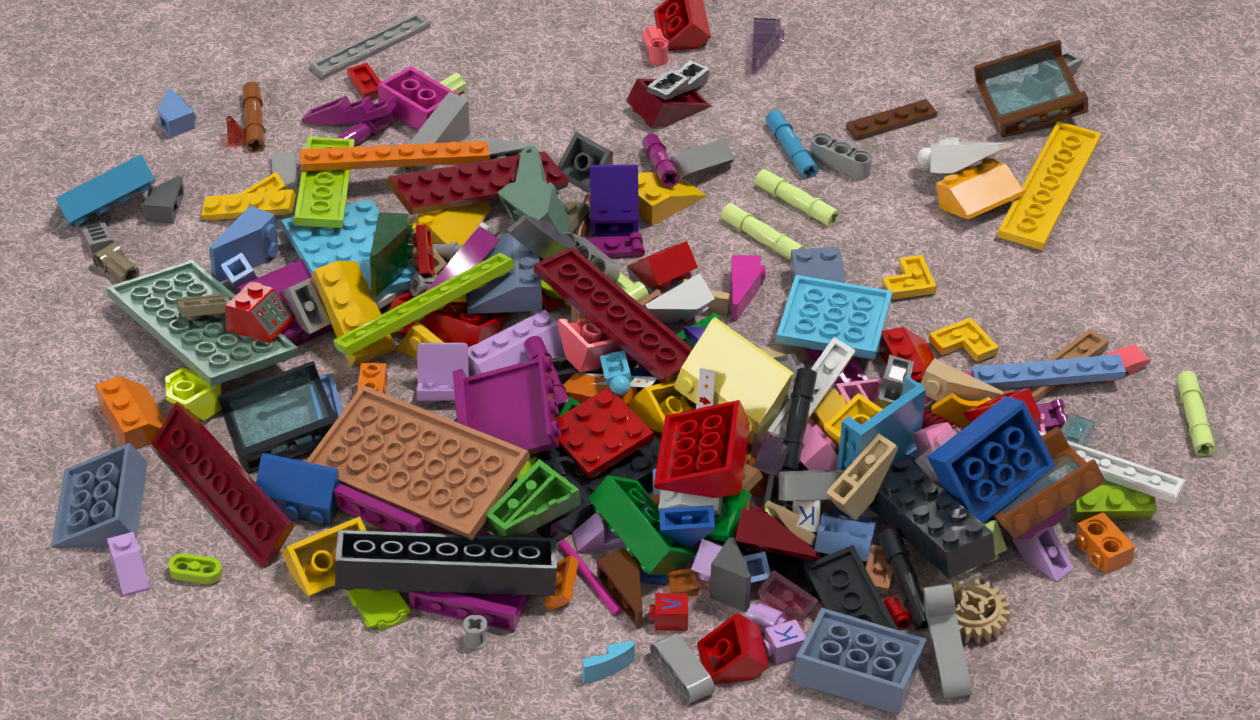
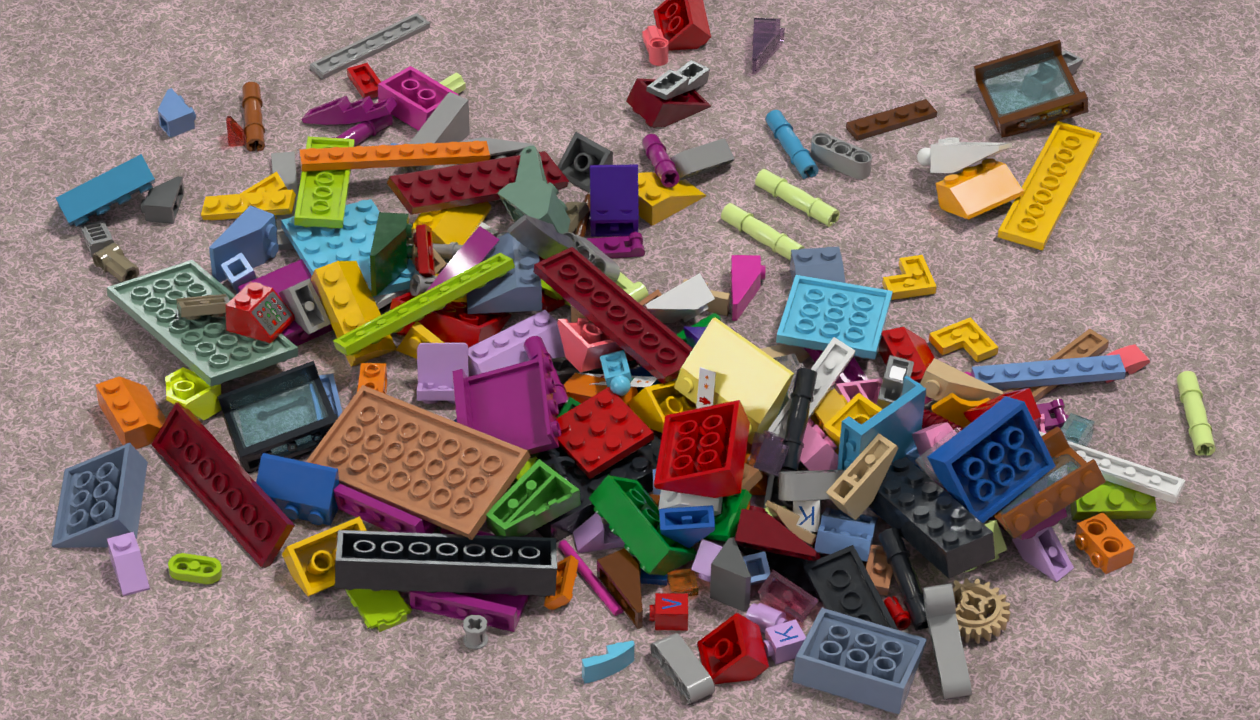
red slope [627,241,698,290] -> none

